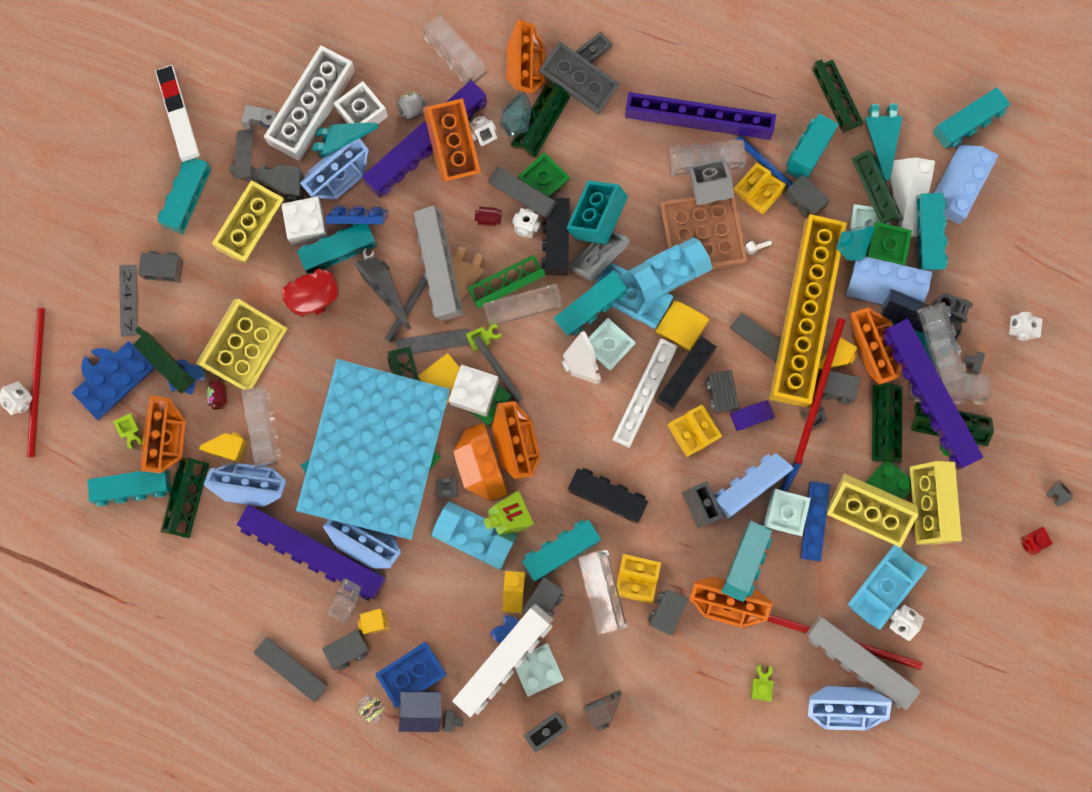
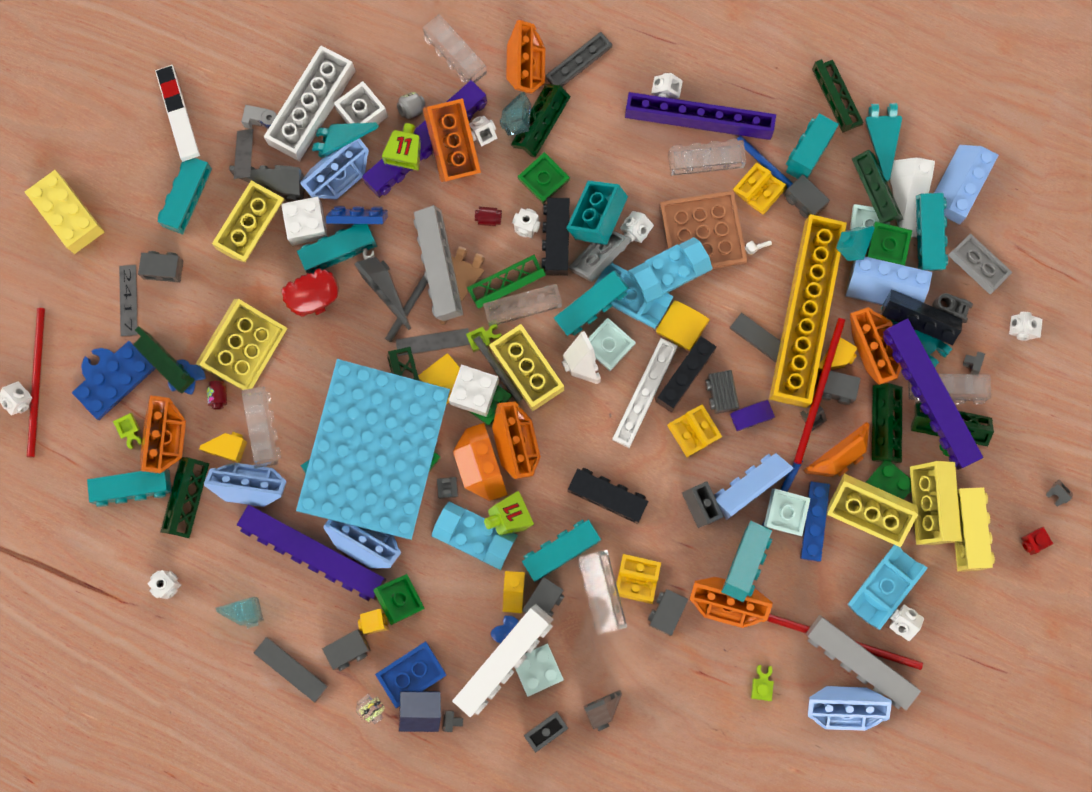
clear slope [327,578,362,623] -> none
dark grey tile [488,167,557,219] -> none
dark grey plate [538,41,619,115] -> none
light grey brick [688,158,734,205] -> none
clear brick [917,302,967,384] -> none
teal brick [933,87,1011,149] -> none
none -> light yellow brick [25,170,104,254]
none -> white brick [147,570,181,599]
none -> clear light blue slope [216,597,264,628]
none -> green plate [373,574,425,625]
none -> lime torso [382,123,421,171]
none -> light yellow brick [489,324,564,412]
none -> white brick [620,211,654,243]
none -> white brick [651,73,683,99]
none -> orange wedge [803,422,869,477]
none -> light grey plate [948,233,1012,294]
none -> light yellow brick [954,488,995,572]

